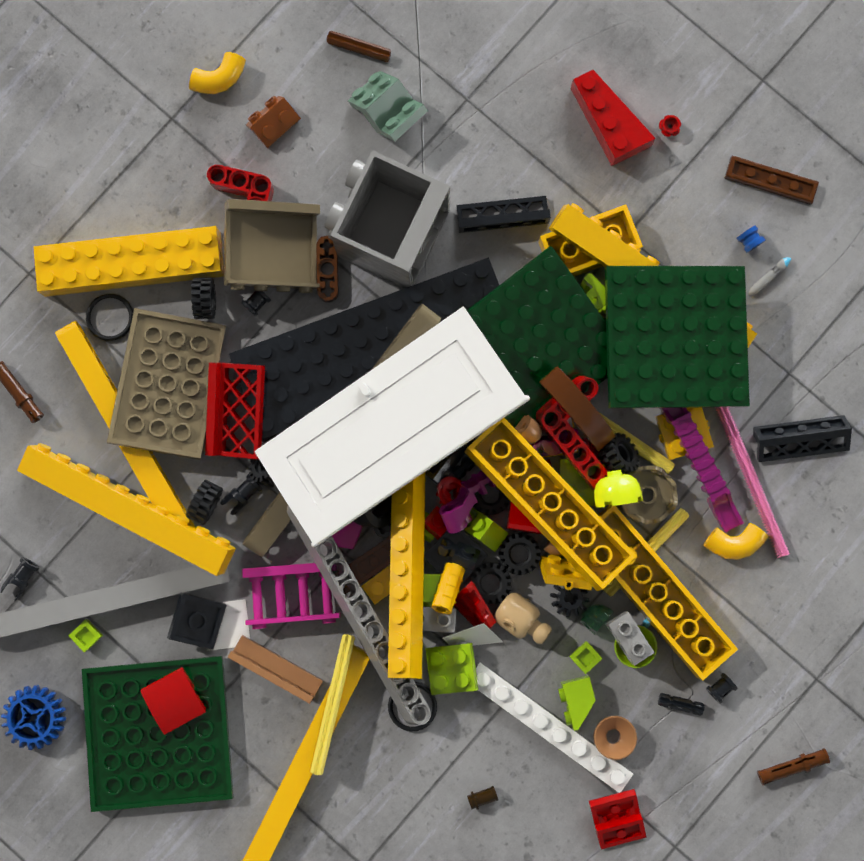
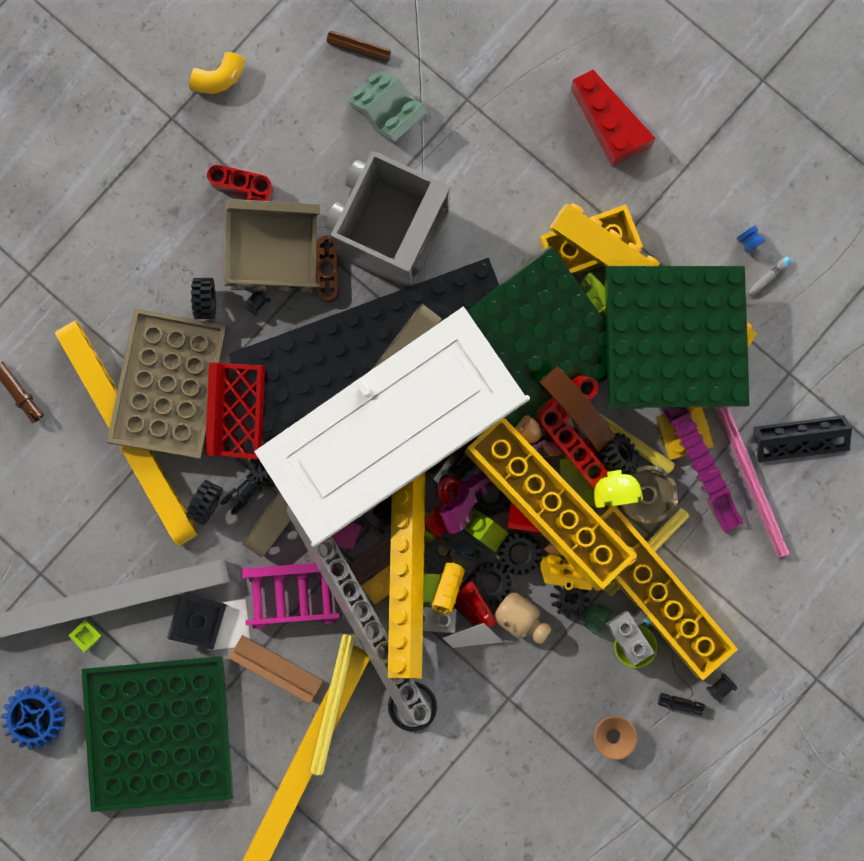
black piece [0,557,39,601] -> none
yellow brick [17,443,236,576] -> none
yellow brick [33,226,224,297] -> none
black tyre [86,294,133,341] -> none
red slope [141,667,206,735] -> none
dark orange bracket [246,96,301,148] -> none
lime plate [425,643,479,695] -> none
black fence [456,196,551,233] -> none
dark brown pin [467,786,498,810] -> none
white plate [476,662,633,793] -> none
lime slope [558,676,596,731] -> none
lime plate [569,641,603,674] -> none
red slope [589,789,647,849] -> none
red plate [659,115,681,137] -> none
yellow cylinder [703,523,769,560] -> none
reddish brown tile [724,155,819,205] -> none
reddish brown pin [757,748,830,786] -> none

